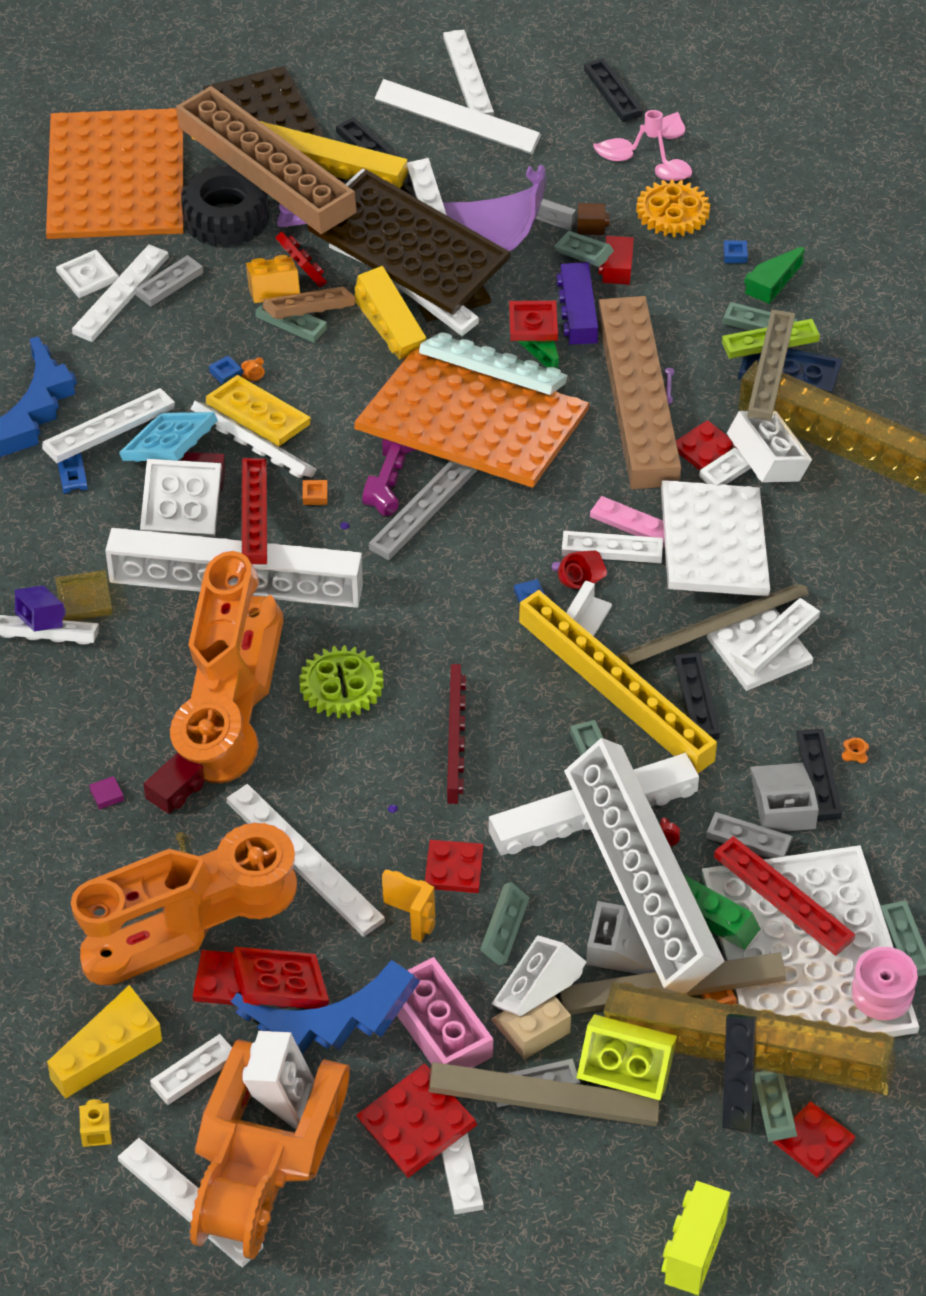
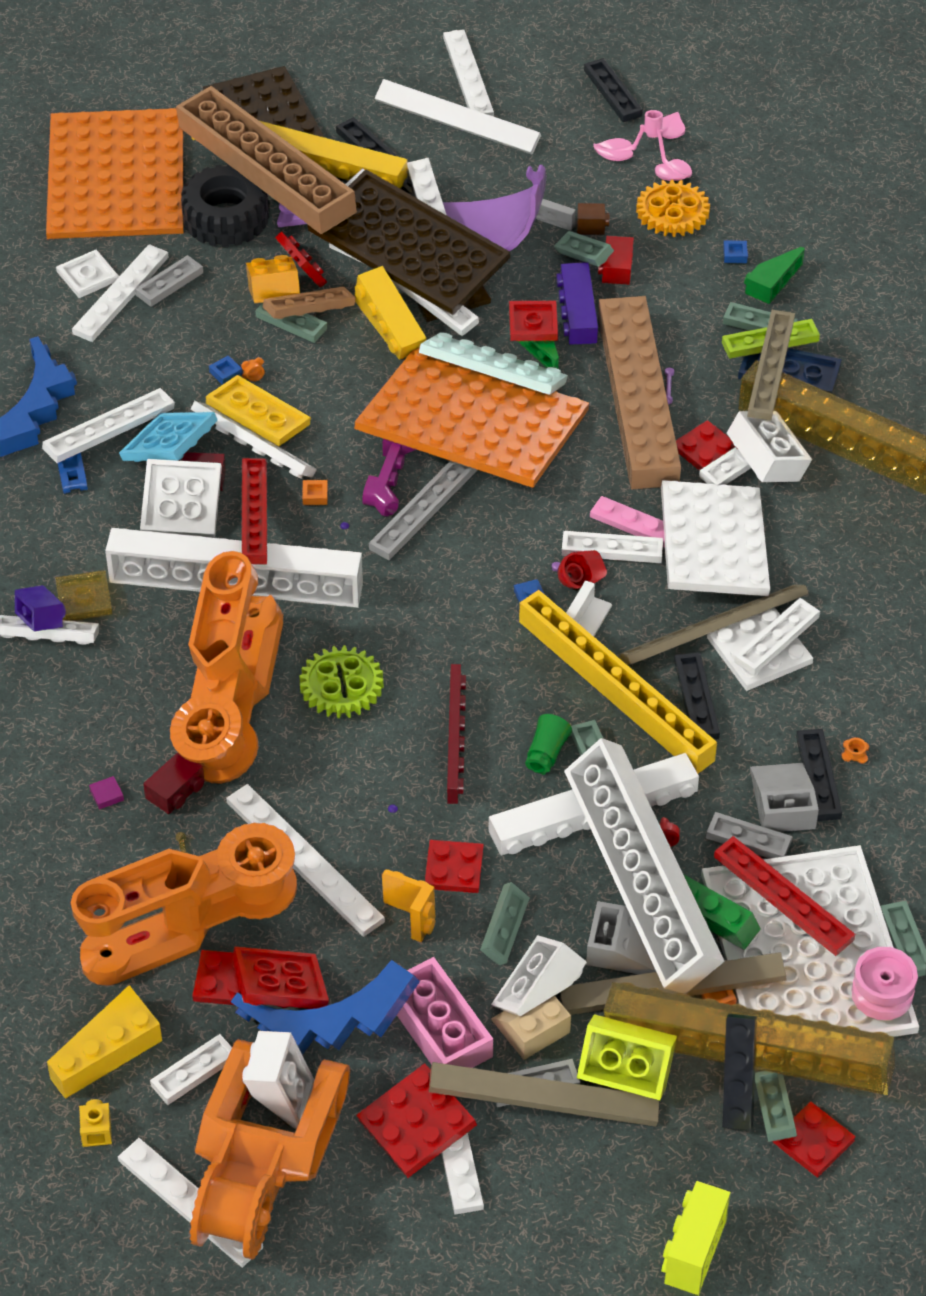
none -> green plant [525,714,572,775]

